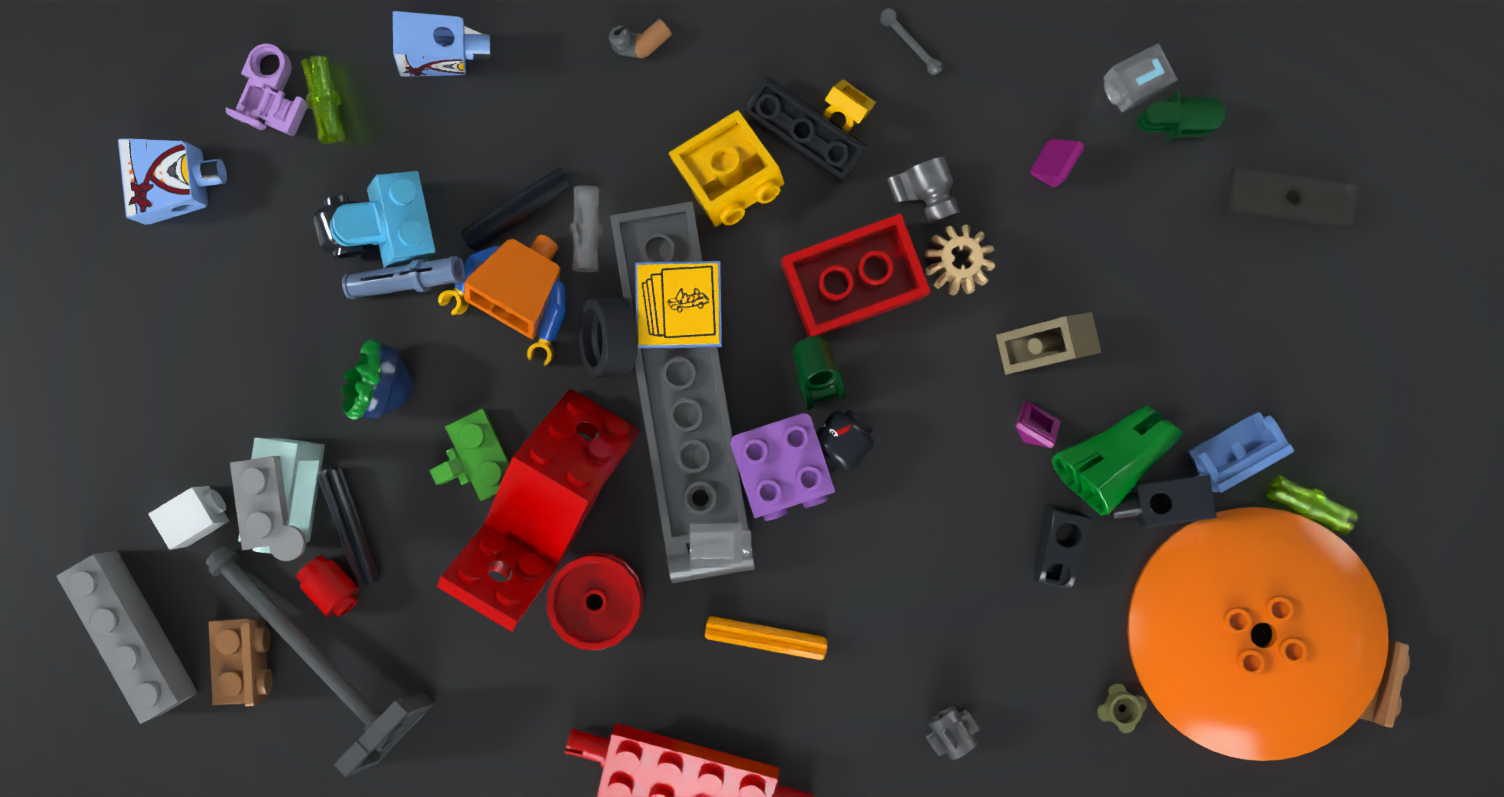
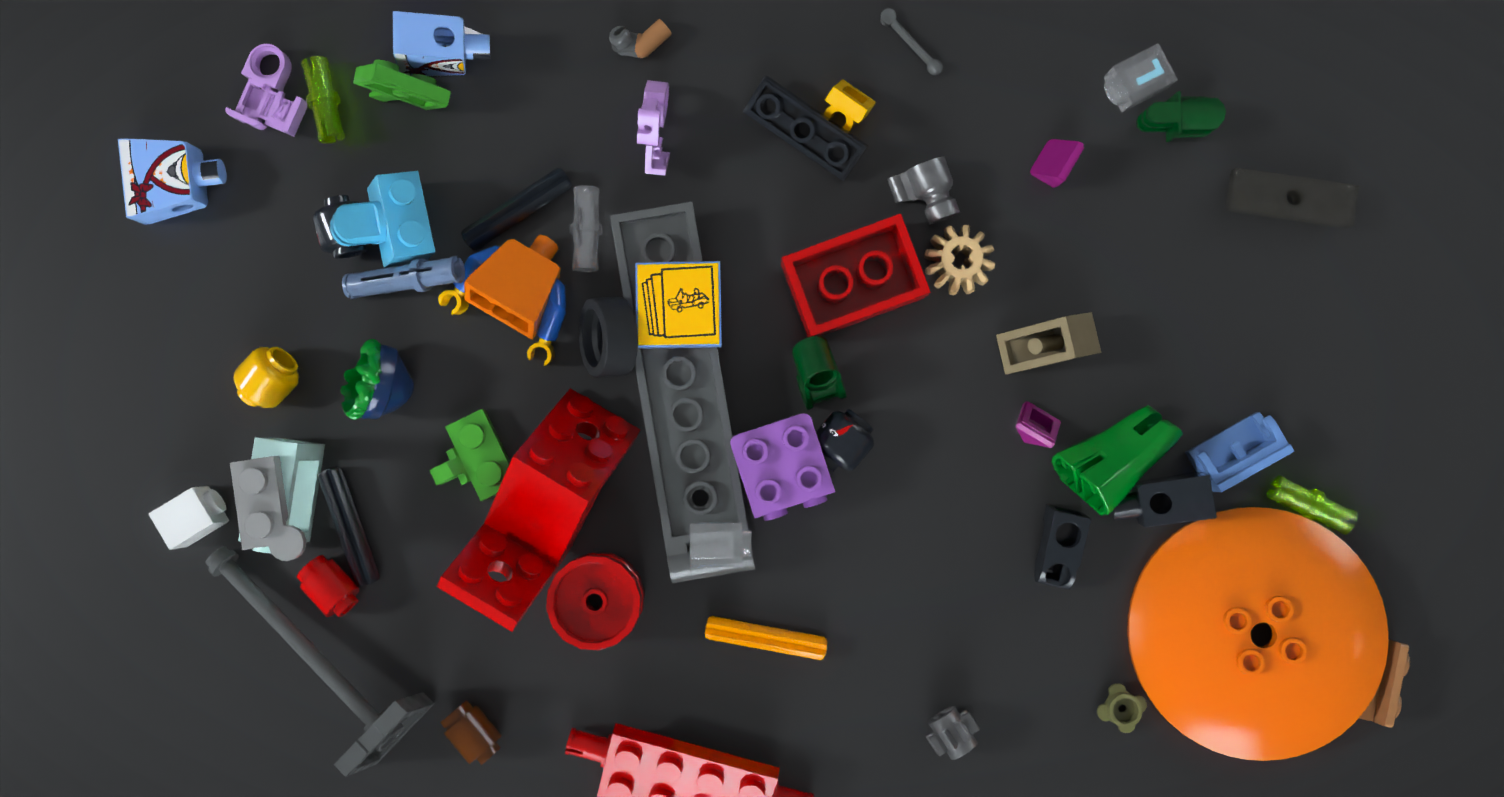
light grey brick [56,551,198,724] -> none
medium nougat bracket [209,617,273,707] -> none
yellow plate [669,110,785,227] -> none
none -> yellow head [233,347,299,408]
none -> bright green hinge [353,59,451,110]
none -> reddish brown brick [440,700,502,765]
none -> lavender piece [637,80,670,176]

